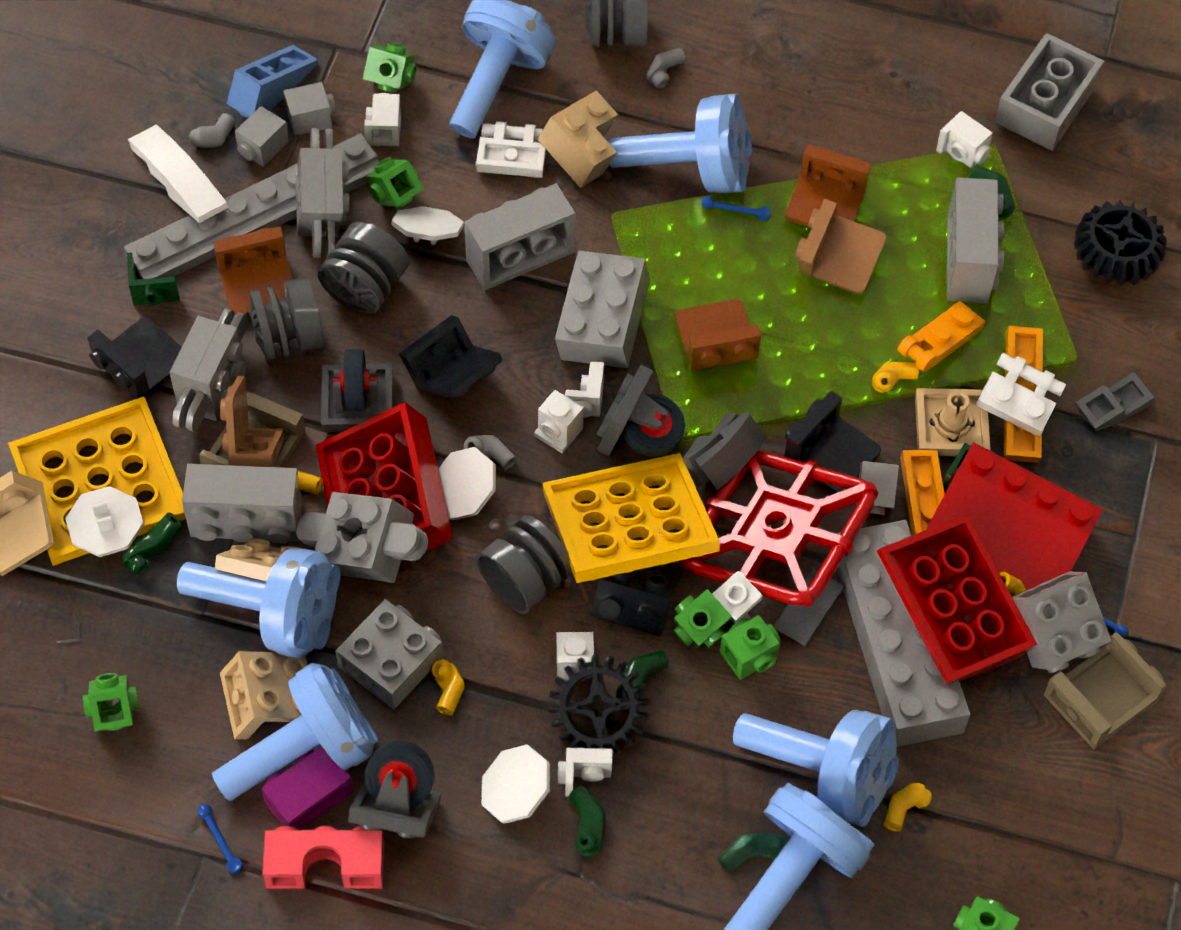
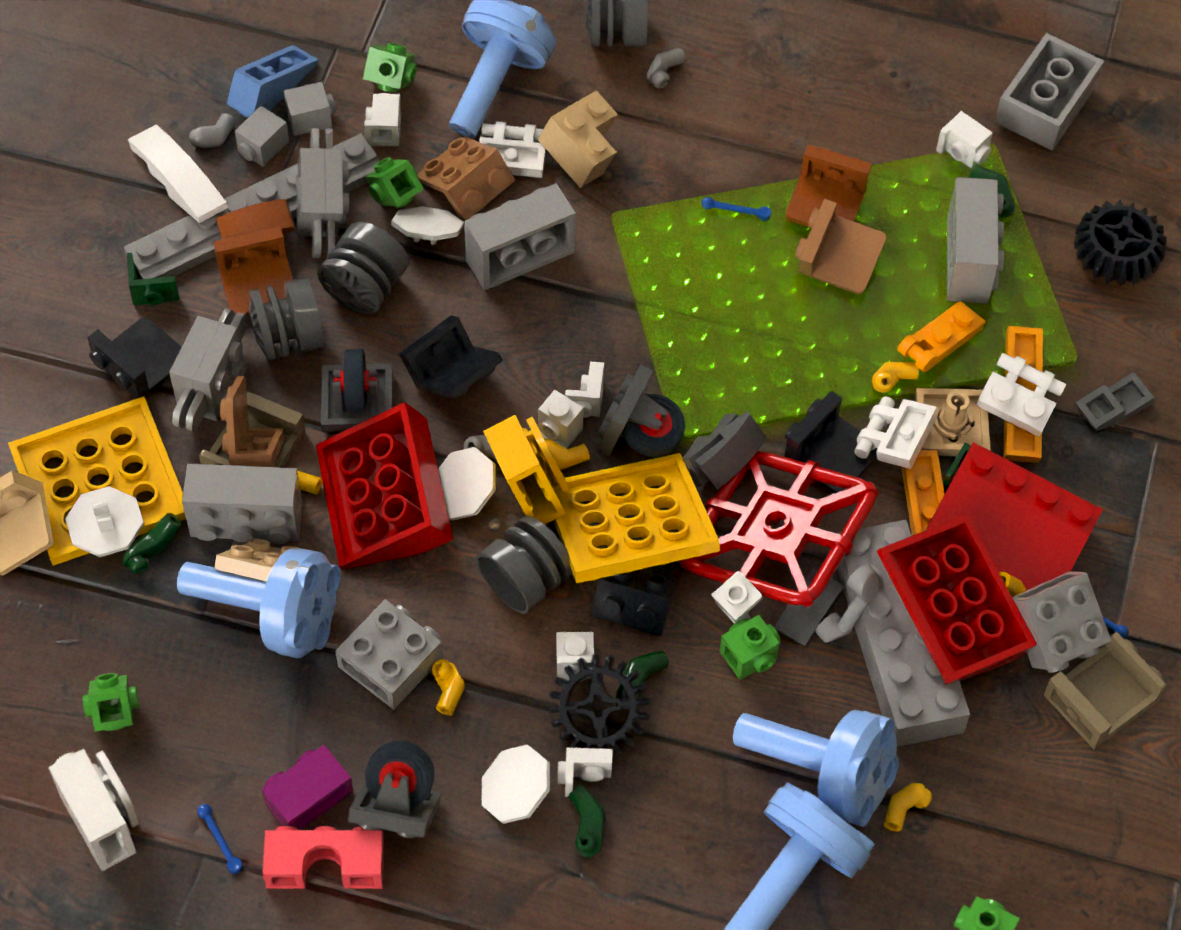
light blue piece [212,663,378,801] -> none
tan bracket [220,651,308,739] -> none
light grey brick [296,492,428,583] -> none
light grey brick [555,251,650,369] -> none
light blue piece [608,94,752,193] -> none
bright green brick [673,589,732,649] -> none
dark orange bracket [675,299,761,371] -> none
clear green arm [717,832,789,872] -> none
light grey brick [856,461,899,515] -> none
none -> white brick [48,749,139,871]
none -> dark orange slope [216,199,296,239]
none -> medium nougat bracket [418,137,515,221]
none -> yellow brick [483,415,570,525]
none -> yellow arm [545,438,590,470]
none -> light grey bar [815,563,880,642]
none -> white plate [854,397,938,469]

